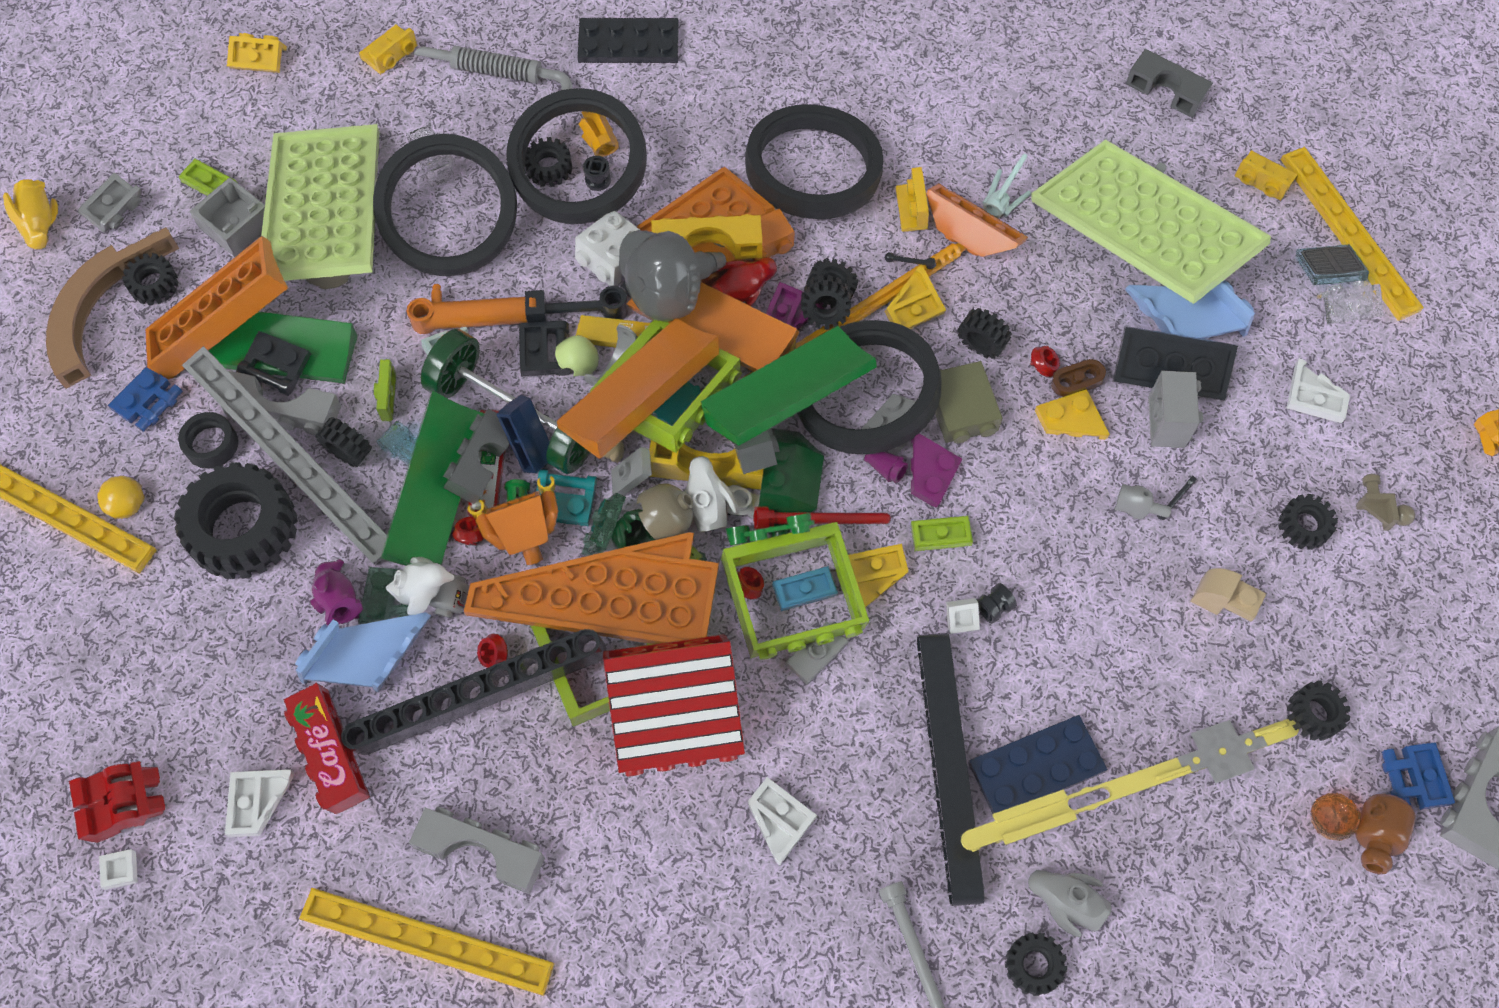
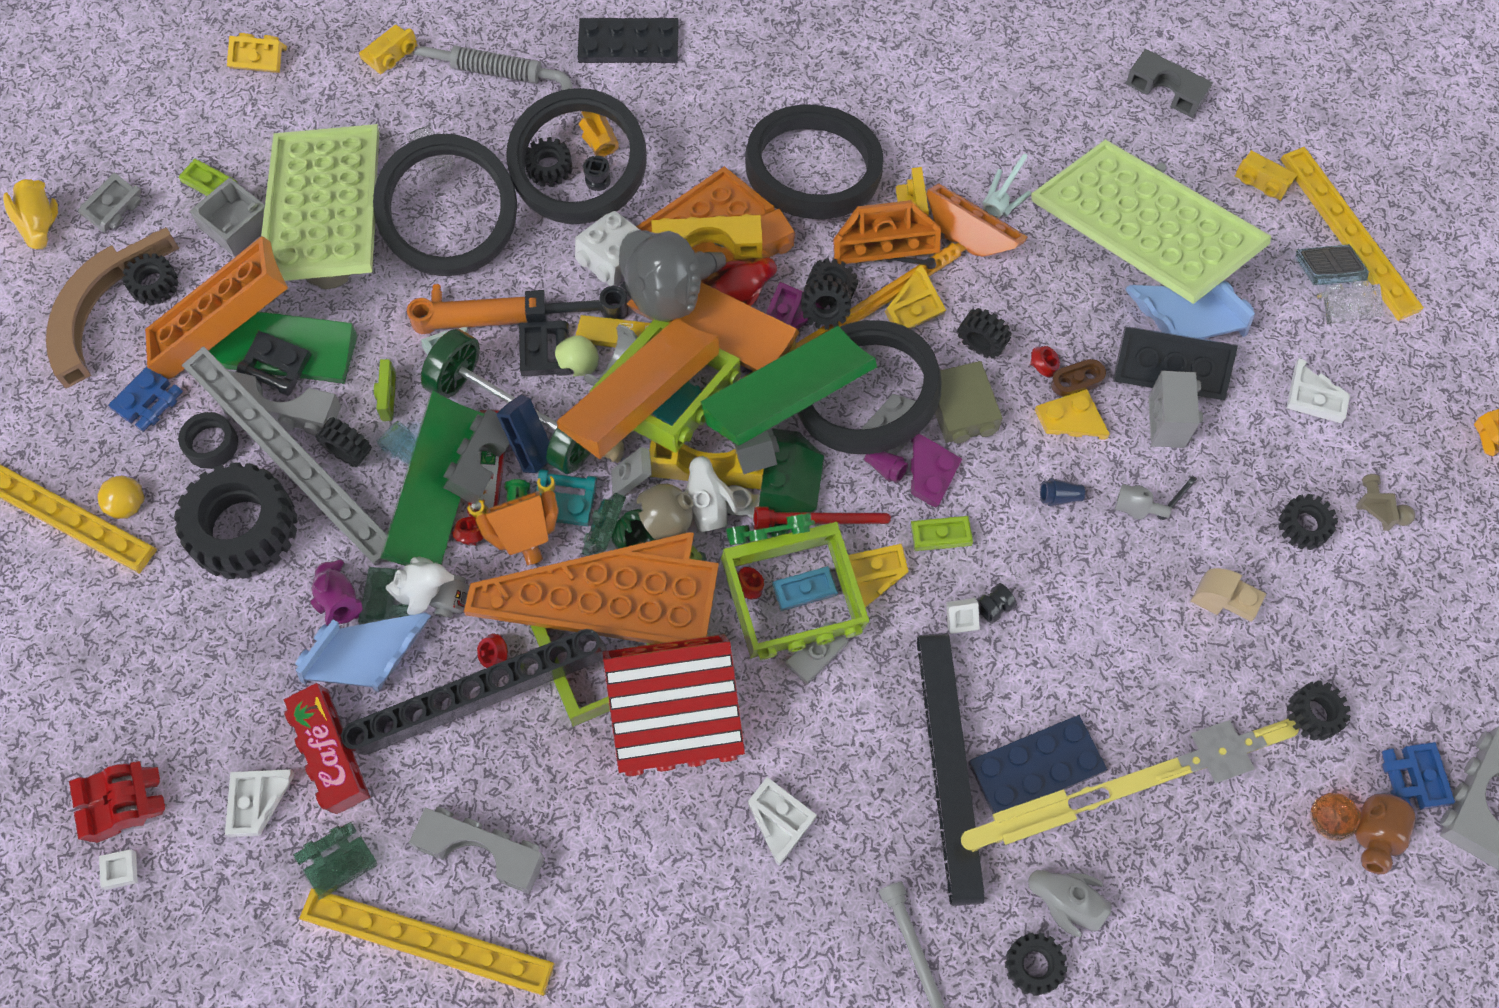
none -> clear green plate [293,821,377,900]
none -> orange wedge [833,200,941,264]
none -> dark blue cone [1040,478,1085,507]

